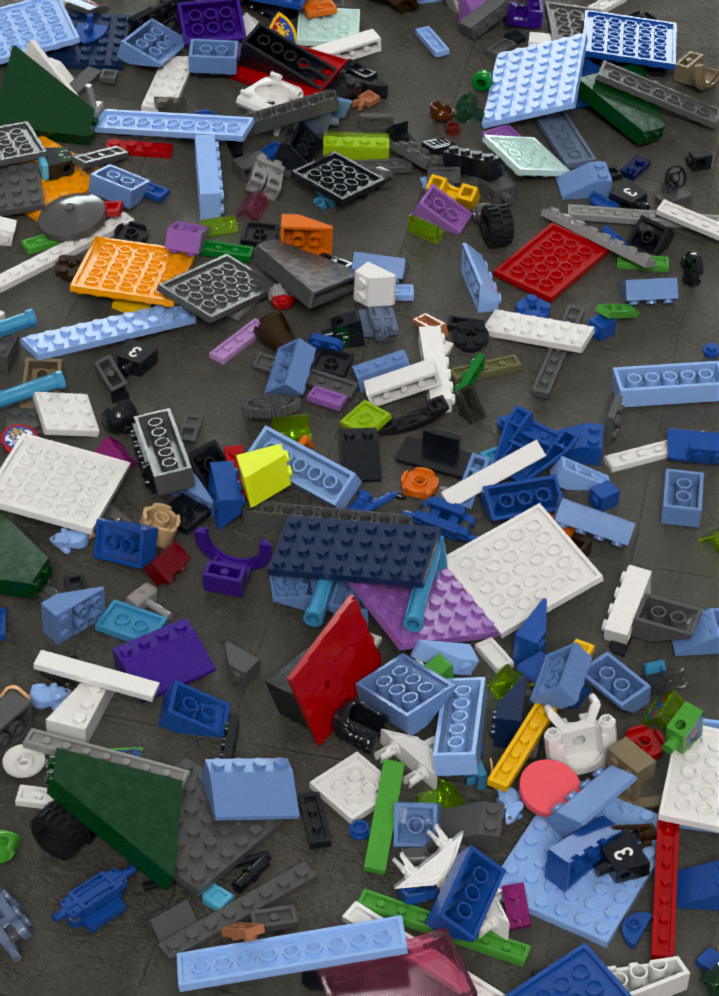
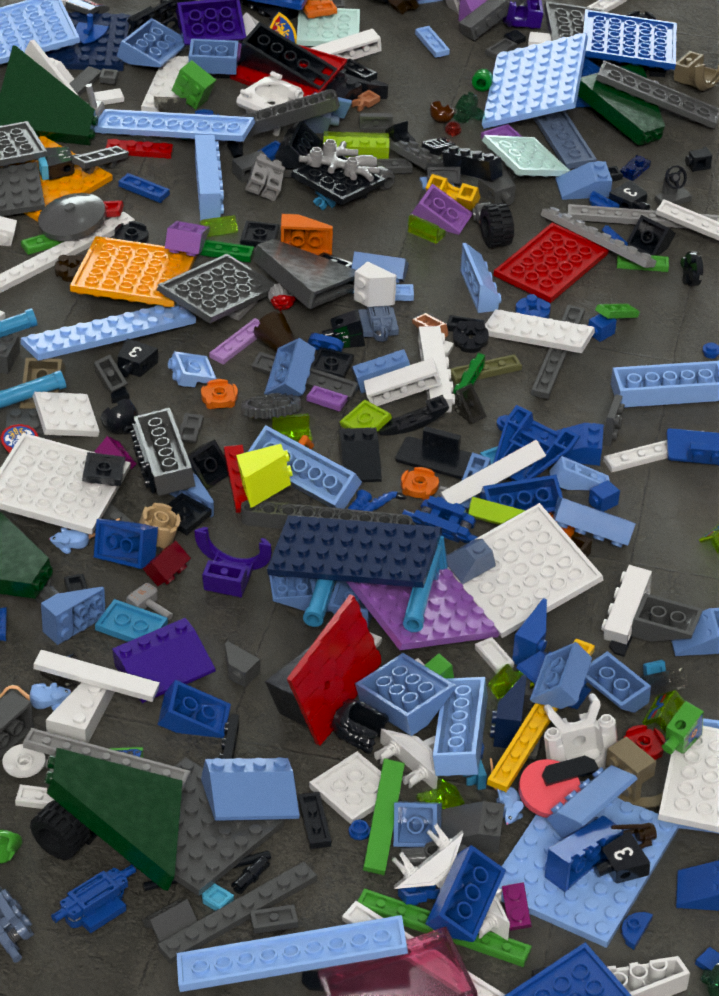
medium blue slope [88,164,151,209] -> none
yellow tile [112,299,151,313] -> none
blue slope [208,461,245,529] -> none
nougat plate [220,922,265,942] -> none
clear pink panel [234,189,270,221] -> none
light blue slope [410,639,479,676] -> none
medium blue slope [618,278,678,306] -> none
red plate [650,806,679,960] -> none
medium blue brick [661,468,704,528] -> none
none -> black plate [82,452,125,486]
none -> white tile [94,88,124,105]
none -> light blue plate [168,351,216,387]
none -> bright green brick [171,60,216,110]
none -> orange plate [201,379,238,409]
none -> light grey plant [298,139,380,182]
none -> sand blue slope [446,539,496,584]
none -> lime tile [468,497,525,525]
none -> black piece [542,755,599,786]

